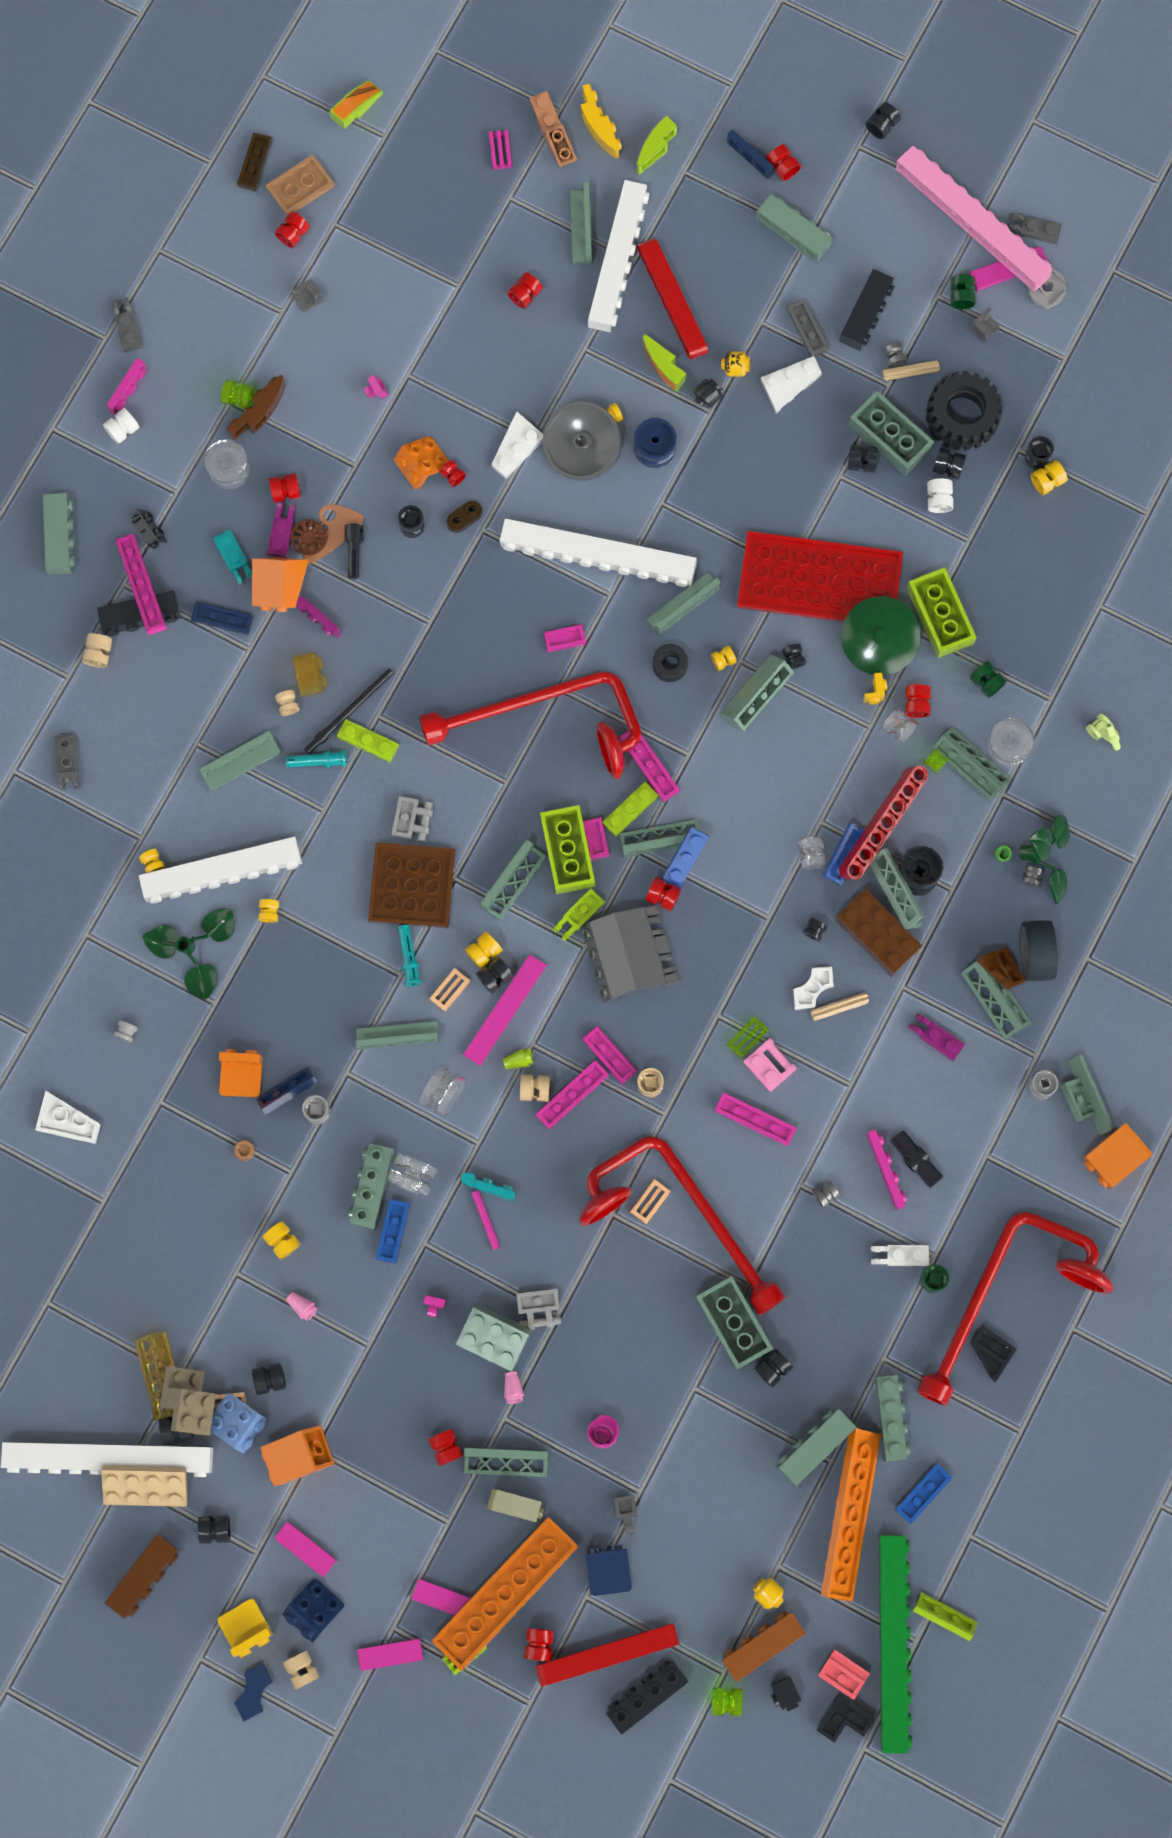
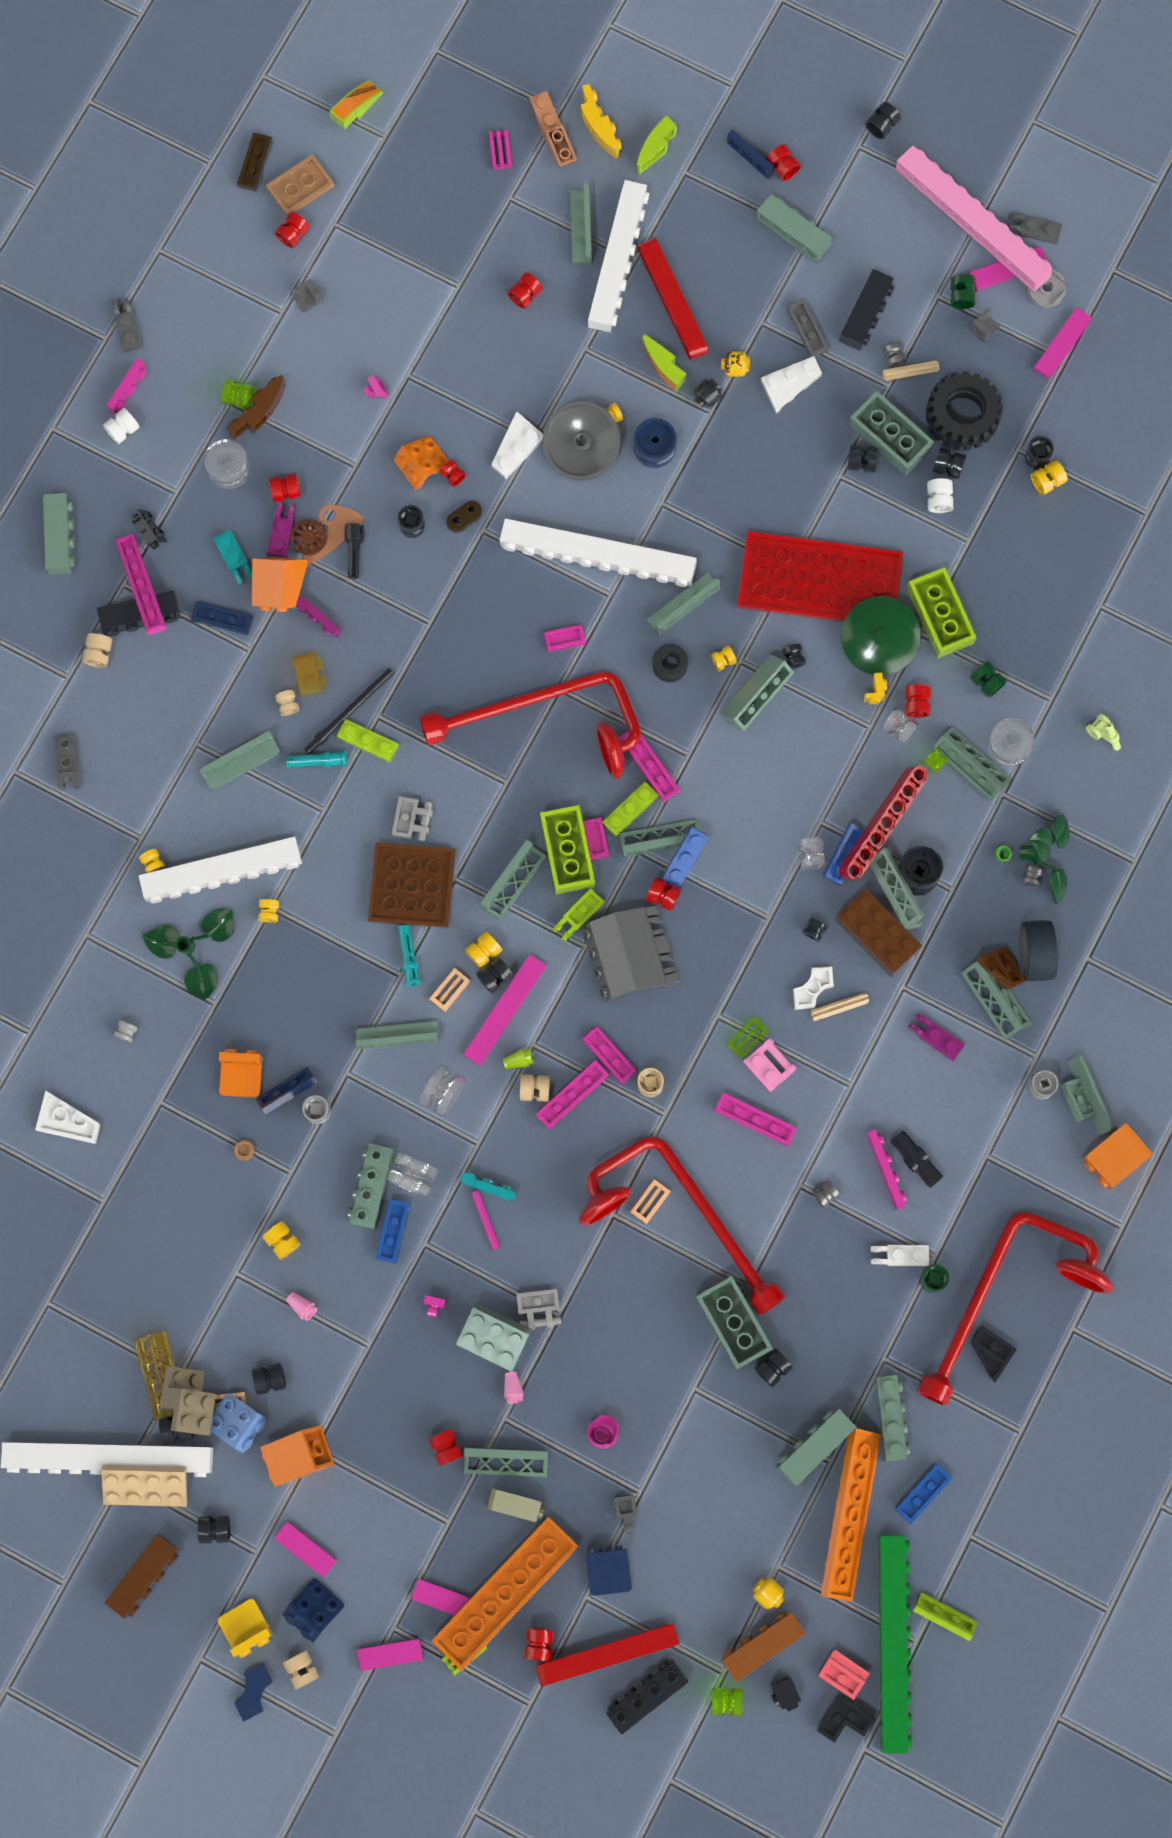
none -> dark pink tile [1033,307,1093,380]

